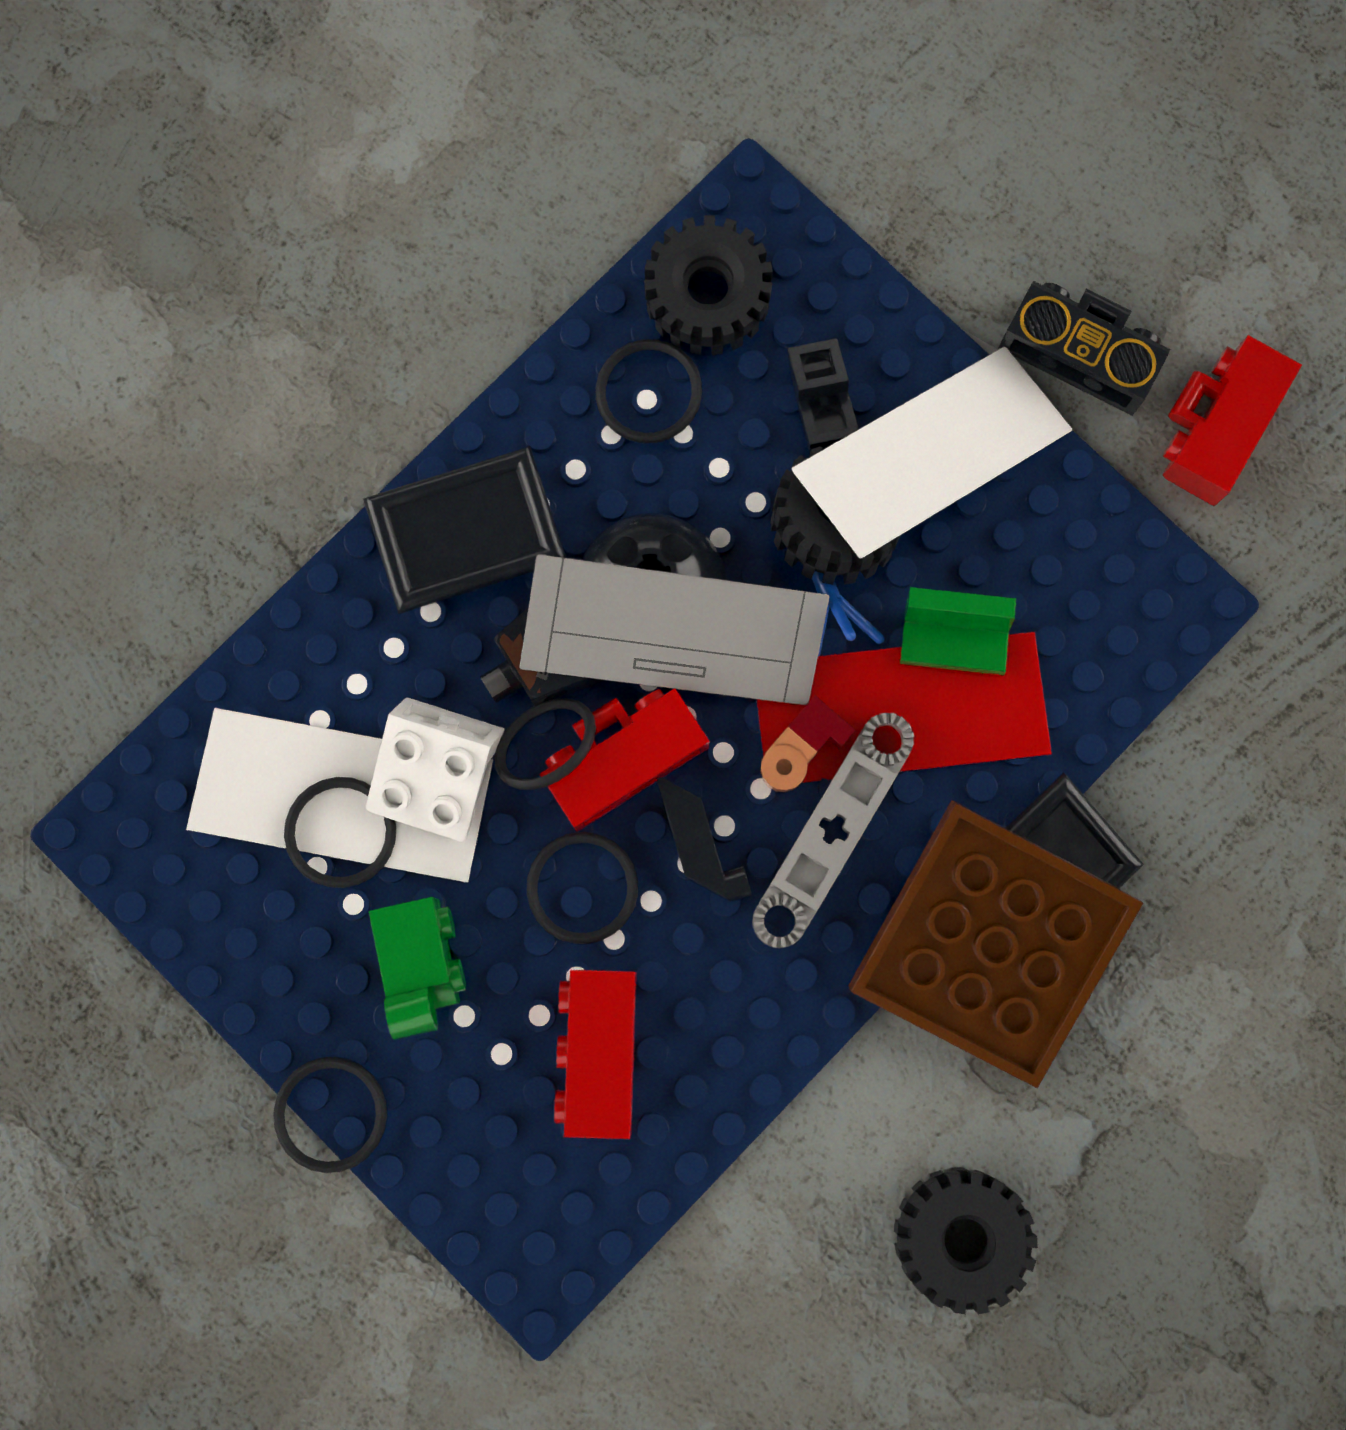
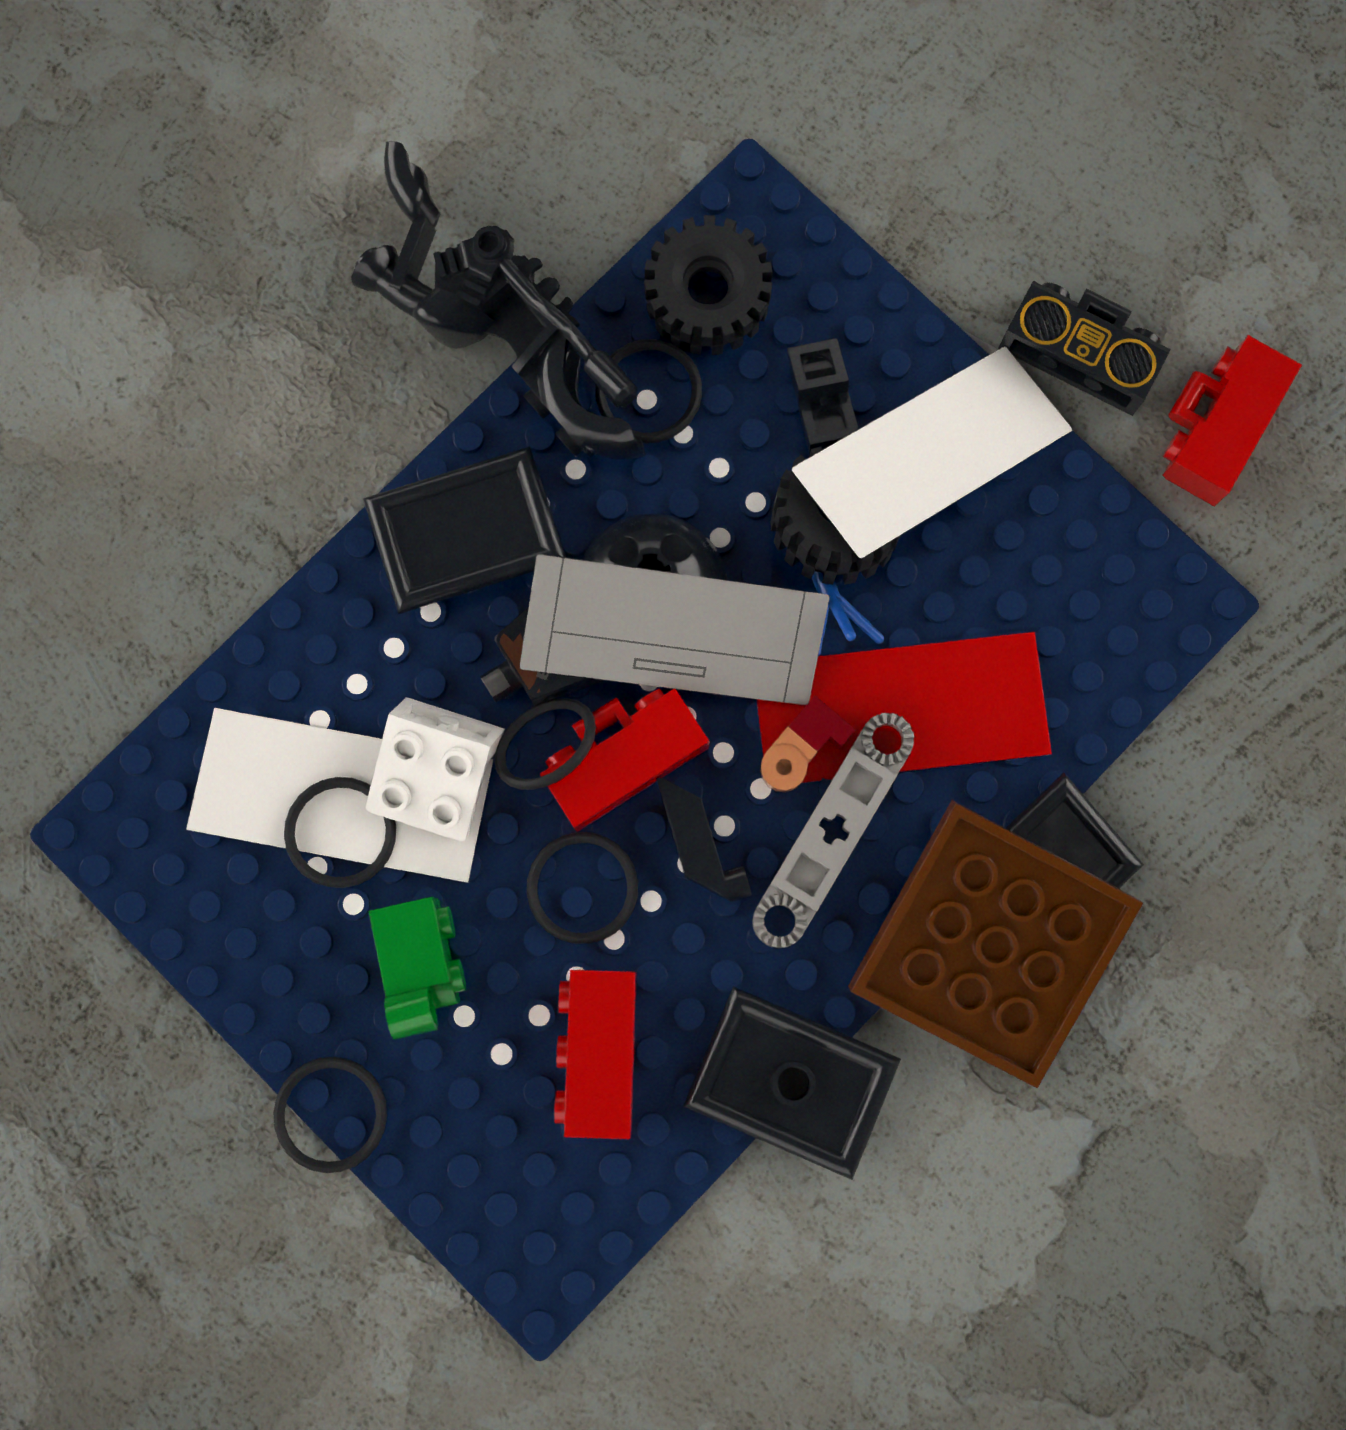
black tyre [894,1167,1038,1315] -> none
green panel [900,587,1016,675] -> none
none -> black piece [351,141,645,459]
none -> black piece [683,986,901,1180]

